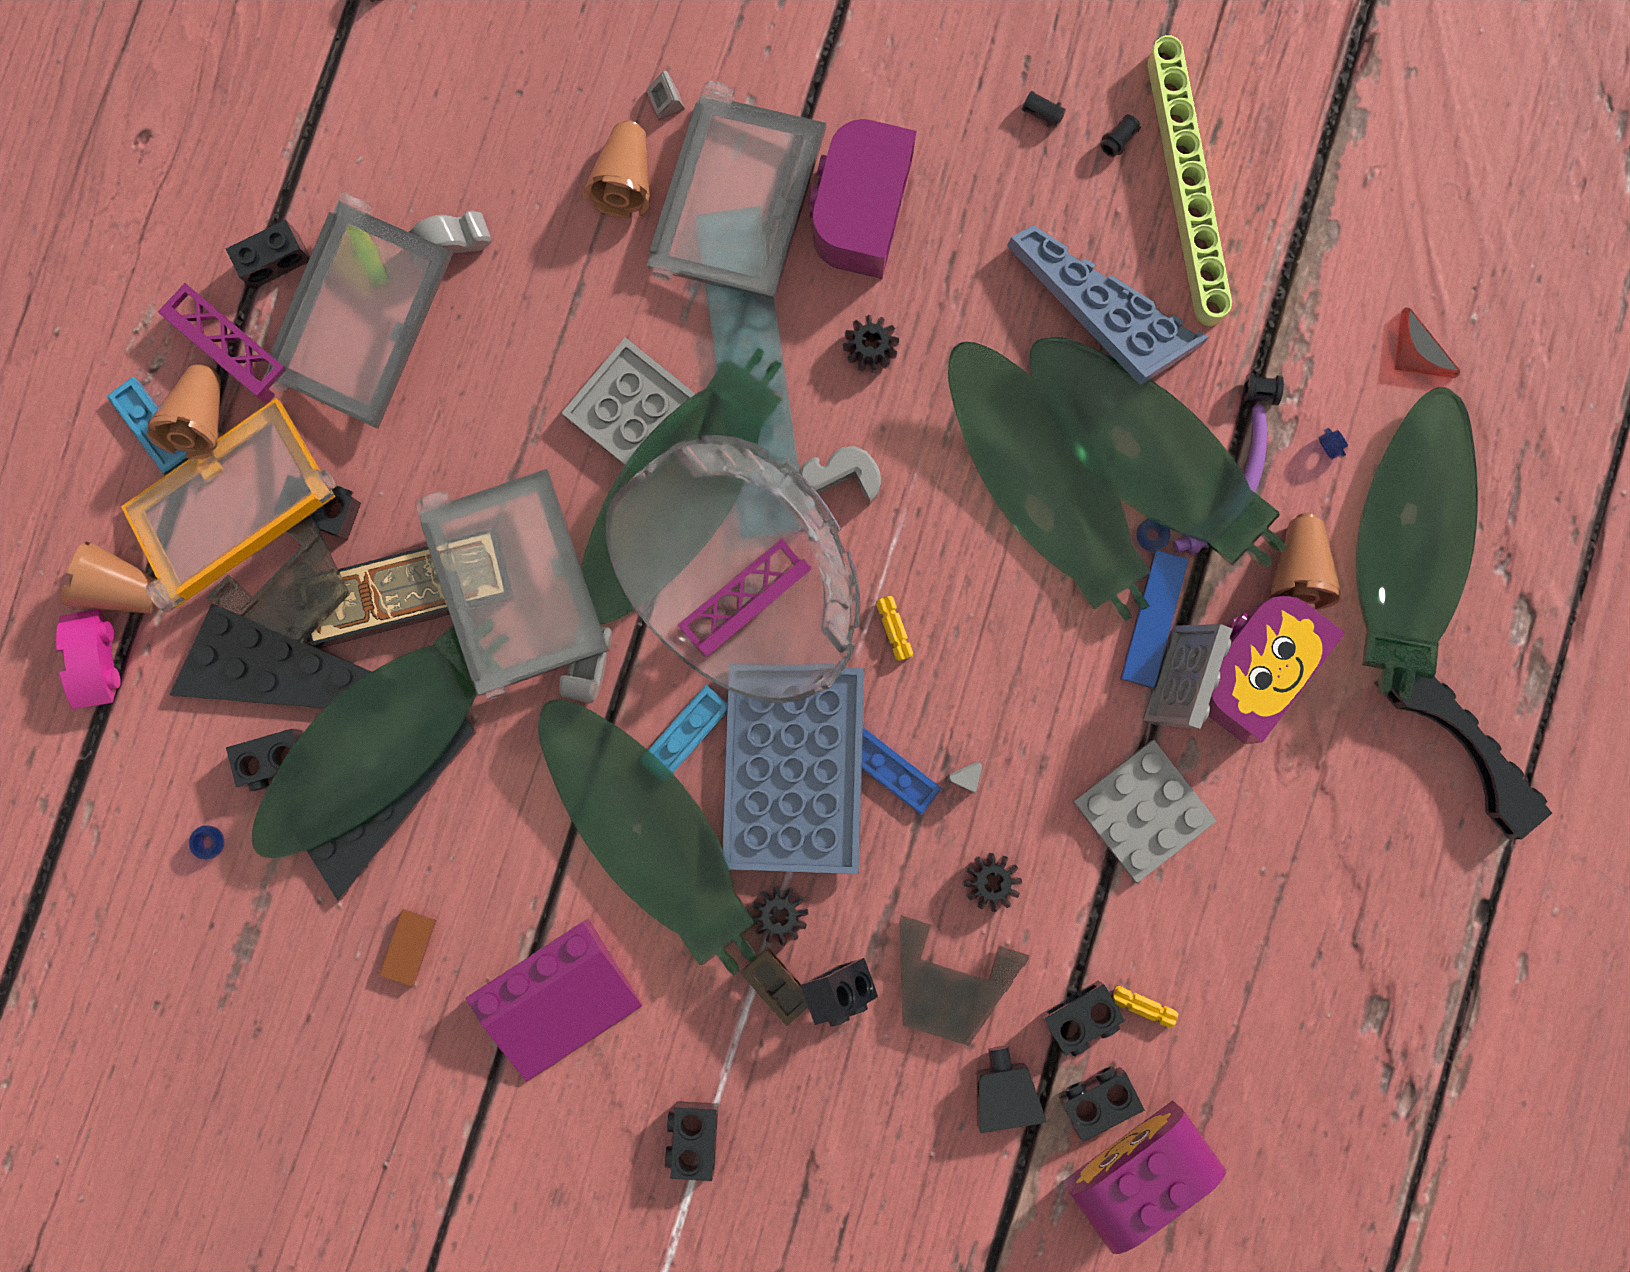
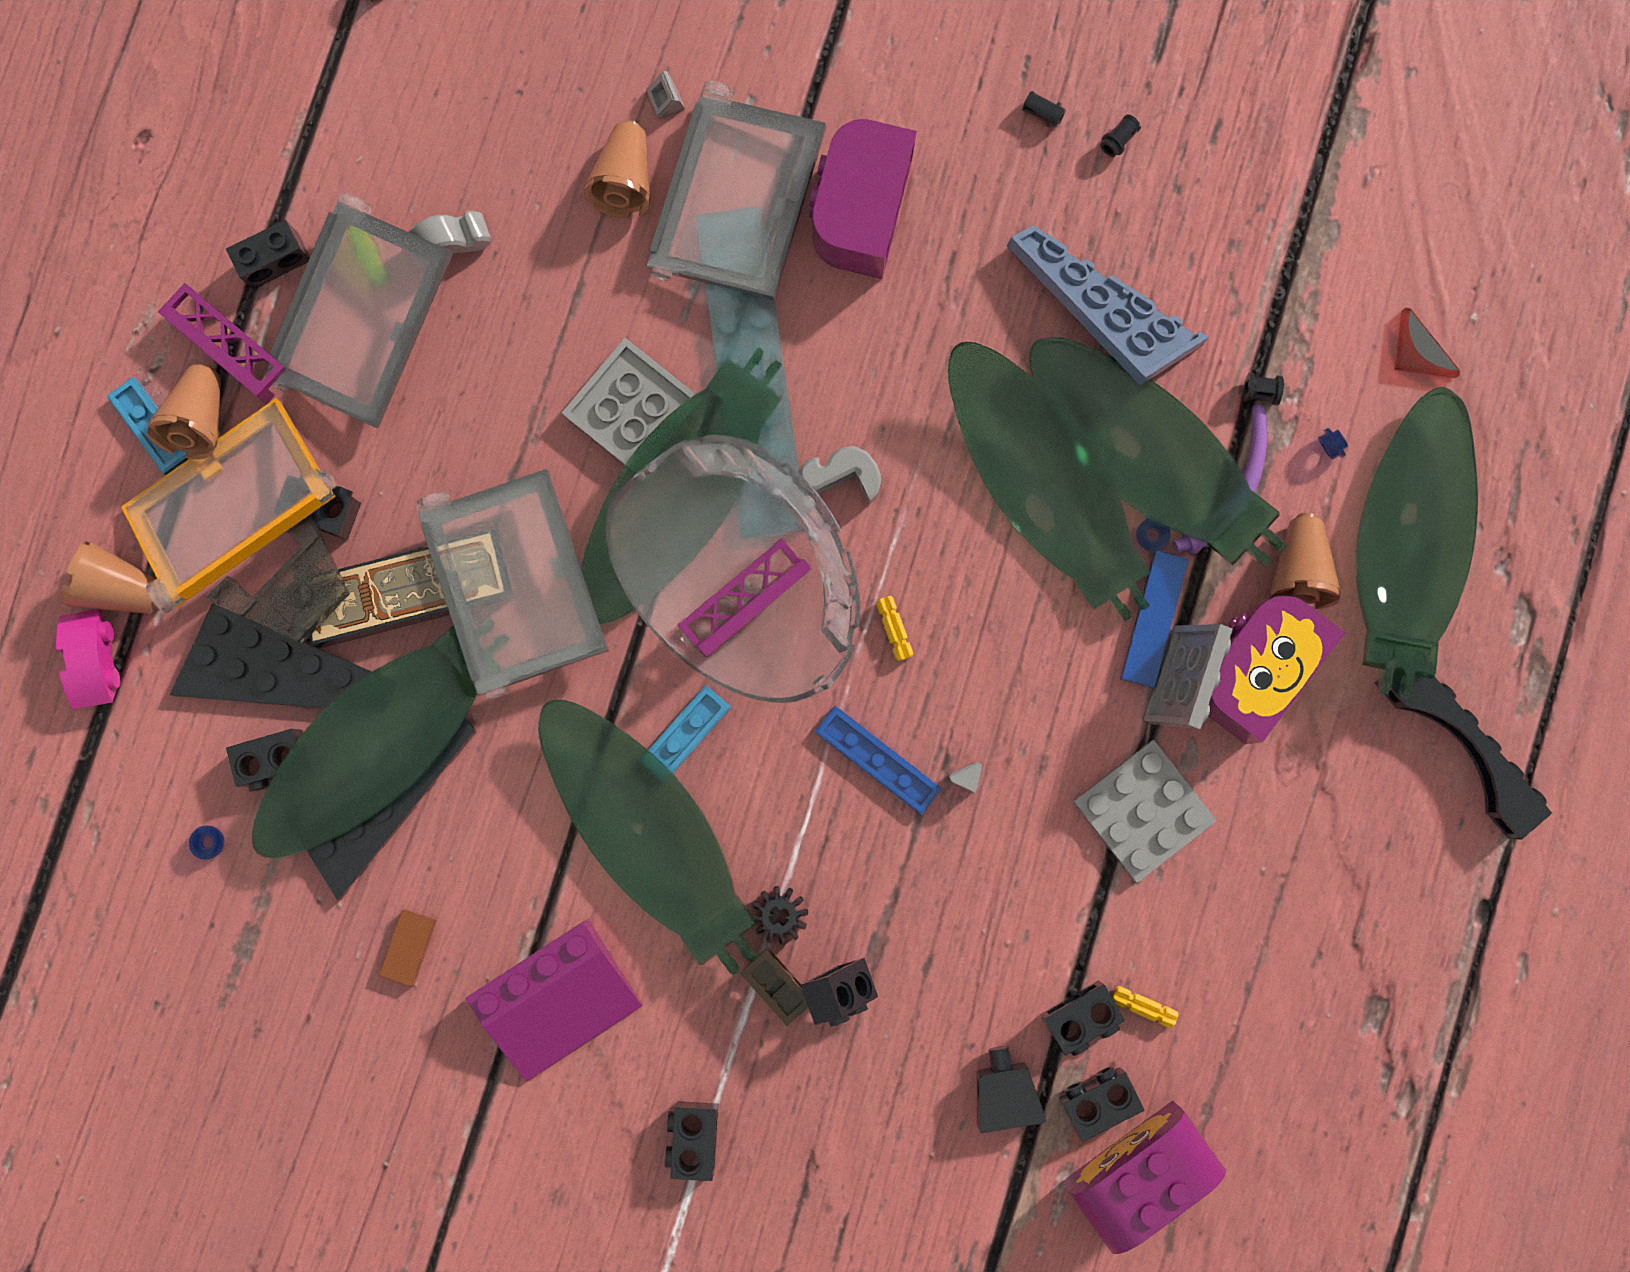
light grey animal [559,623,613,704] -> none
sand blue plate [722,665,865,874] -> none
black gear [843,315,899,373] -> none
clear smoke wing [899,915,1029,1046] -> none
black gear [963,853,1022,912] -> none
yellowish green beam [1147,35,1232,327] -> none

